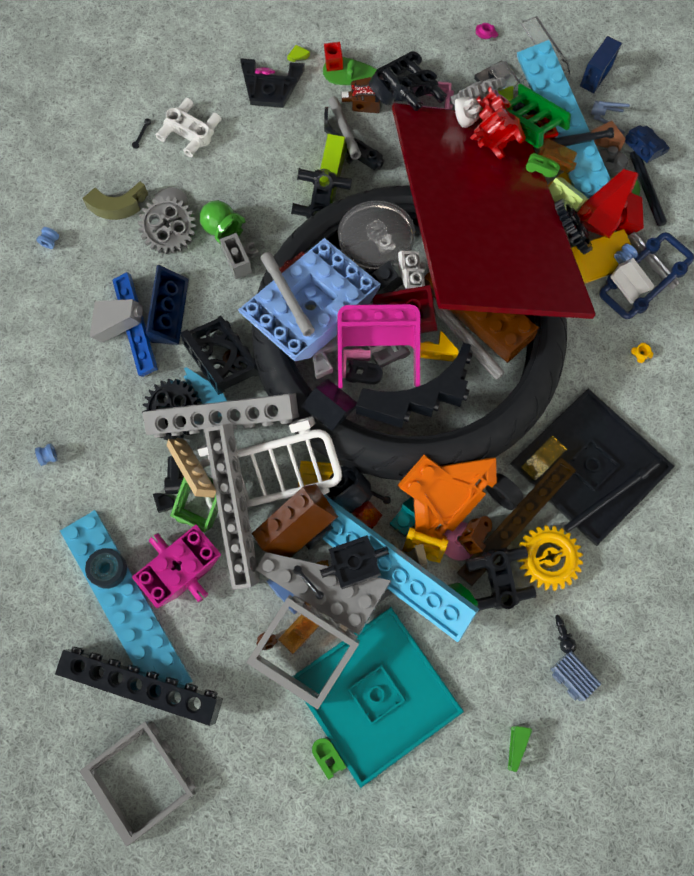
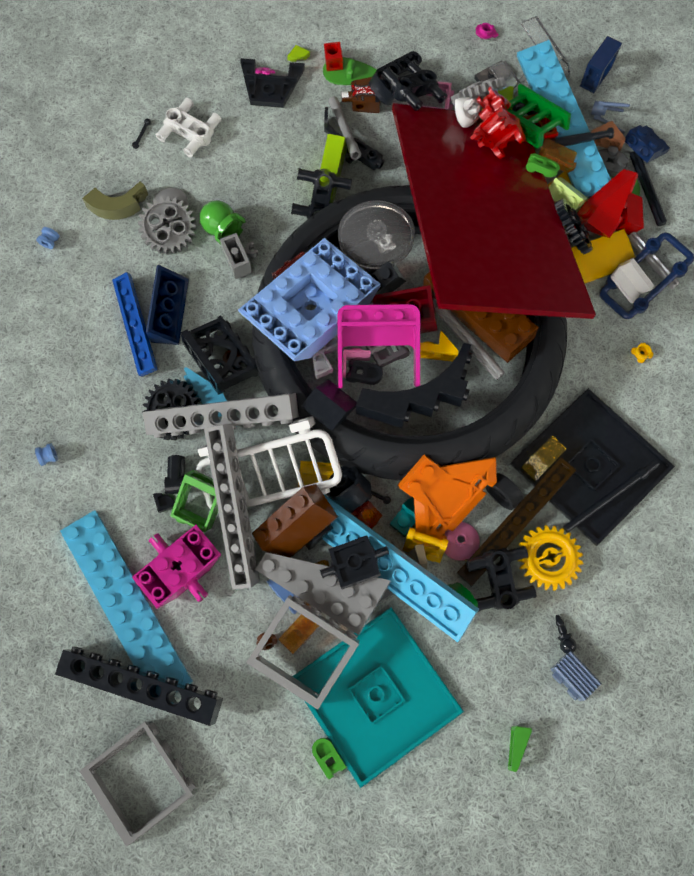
wheel [85,548,127,589] -> none
light grey slope [90,299,143,342] -> none
tan plate [166,438,216,498] -> none
light grey piece [261,252,315,336] -> none
black hinge [293,565,324,599] -> none
white slope [398,251,425,289] -> none
reddish brown leg [458,516,492,555] -> none
medium blue wheel [614,244,638,264] -> none

